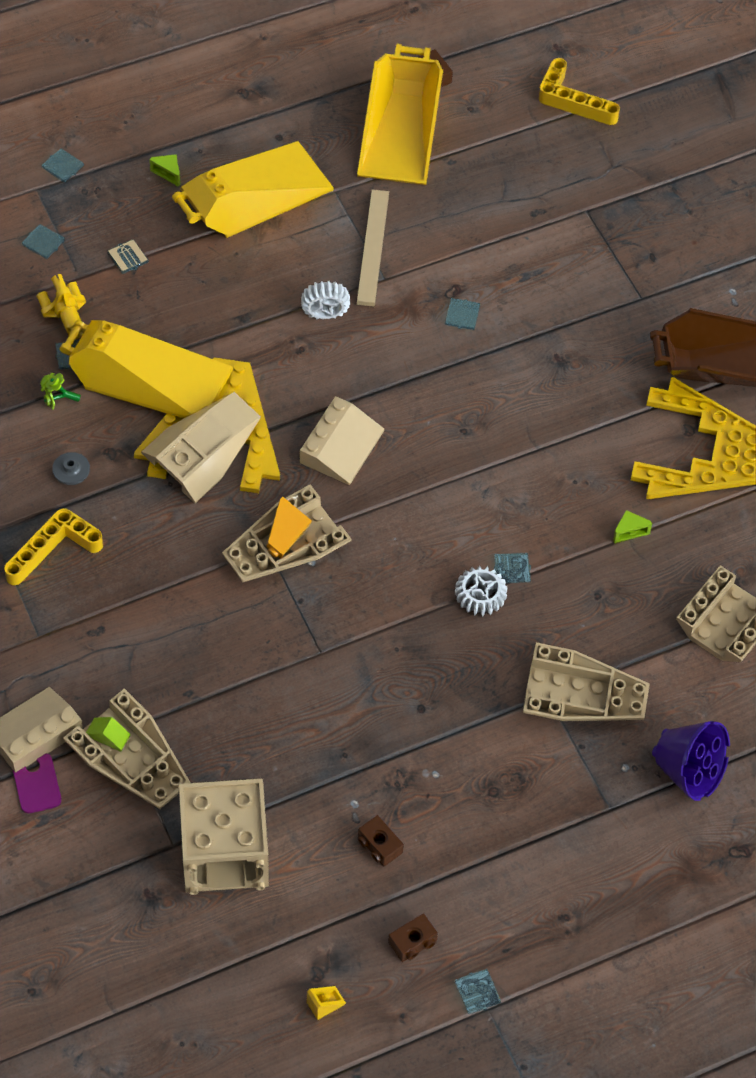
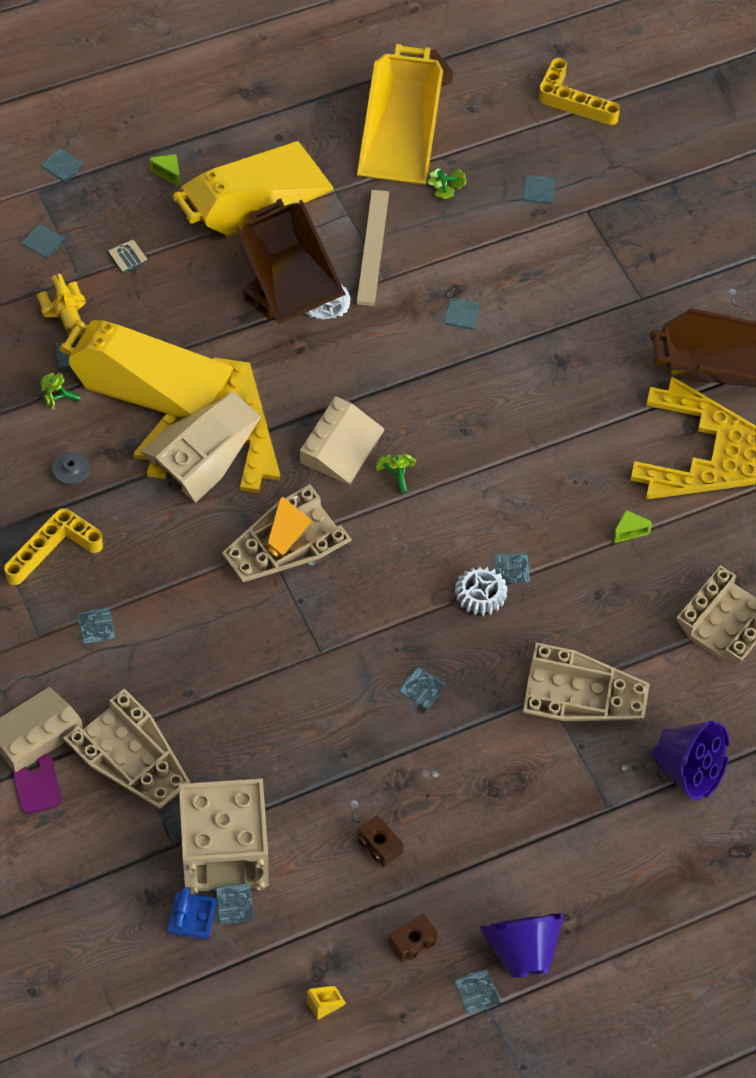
lime slope [86,717,130,752] -> none
none -> clear light blue piece [78,607,116,644]
none -> blue plate [168,887,217,940]
none -> clear light blue piece [216,883,255,924]
none -> reddish brown windscreen [236,198,346,325]
none -> reddish brown brick [243,278,274,319]
none -> lime plant [375,454,416,493]
none -> clear light blue piece [399,667,447,709]
none -> lime plant [428,168,466,199]
none -> dark purple cone [480,913,564,978]
none -> clear light blue piece [524,176,555,204]

